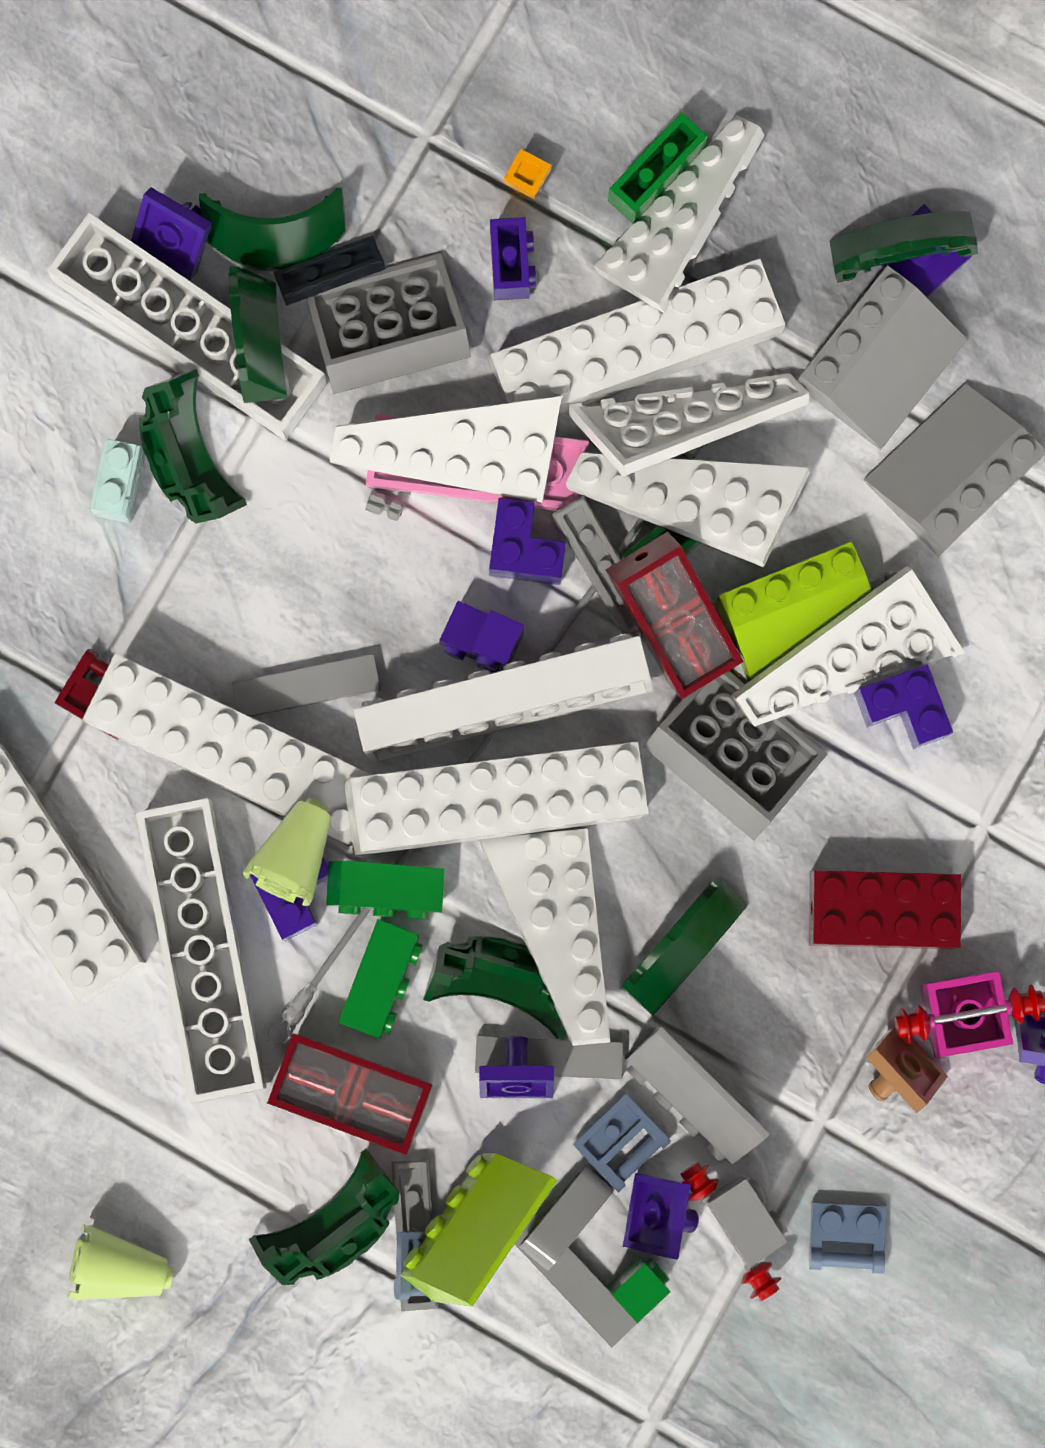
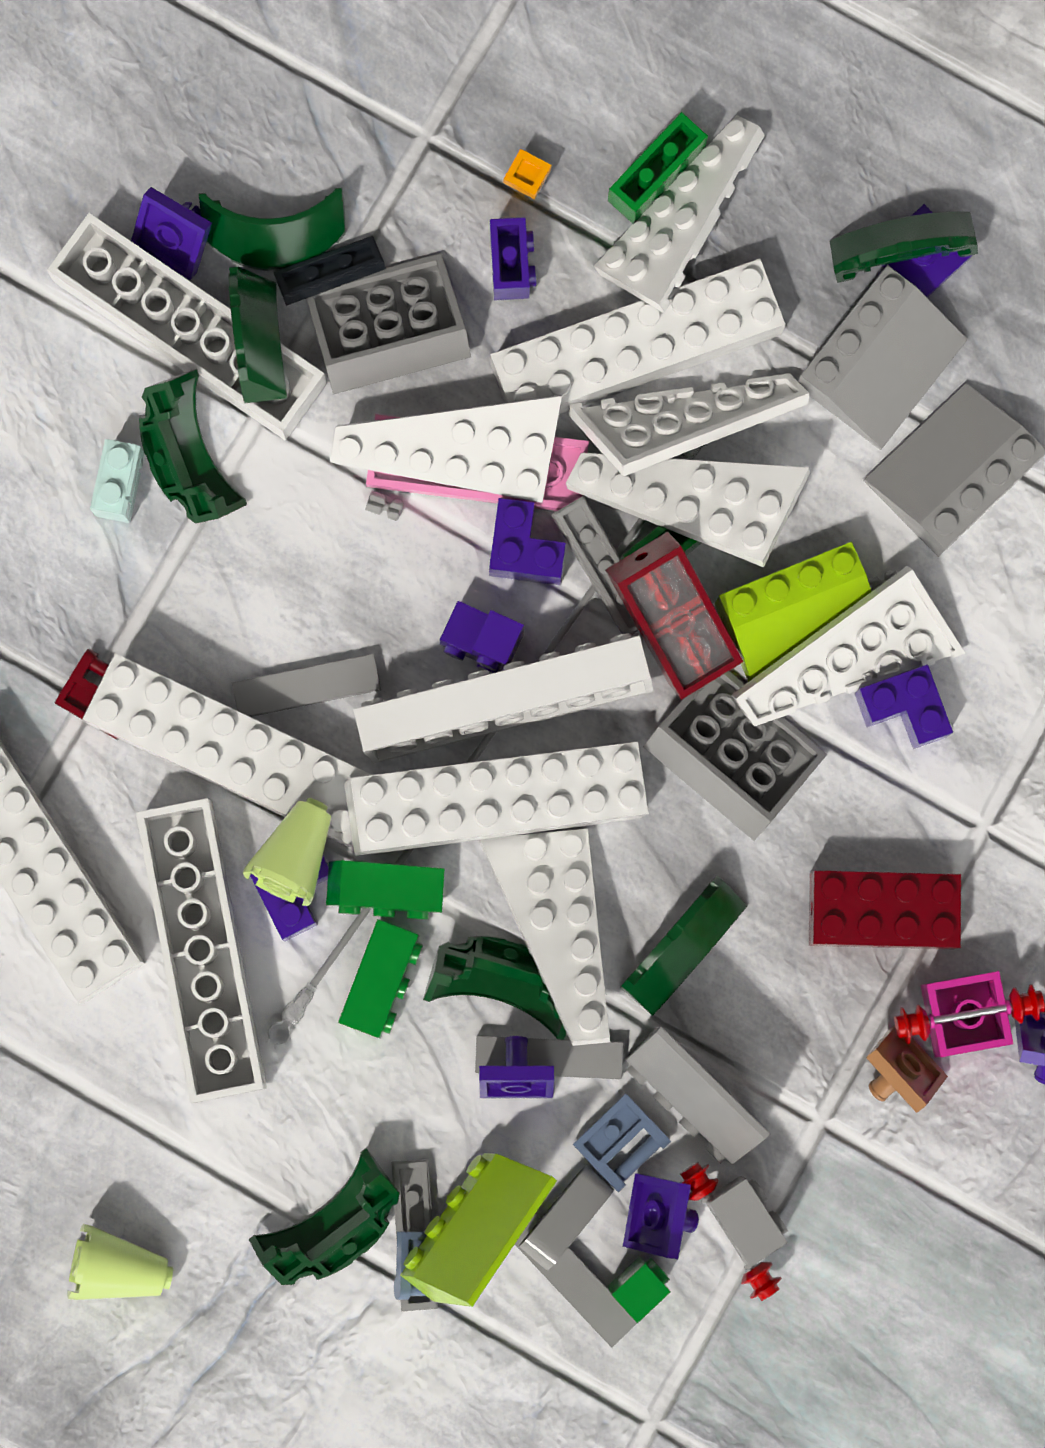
clear brick [267,1033,433,1155] -> none
sand blue plate [809,1202,887,1274] -> none

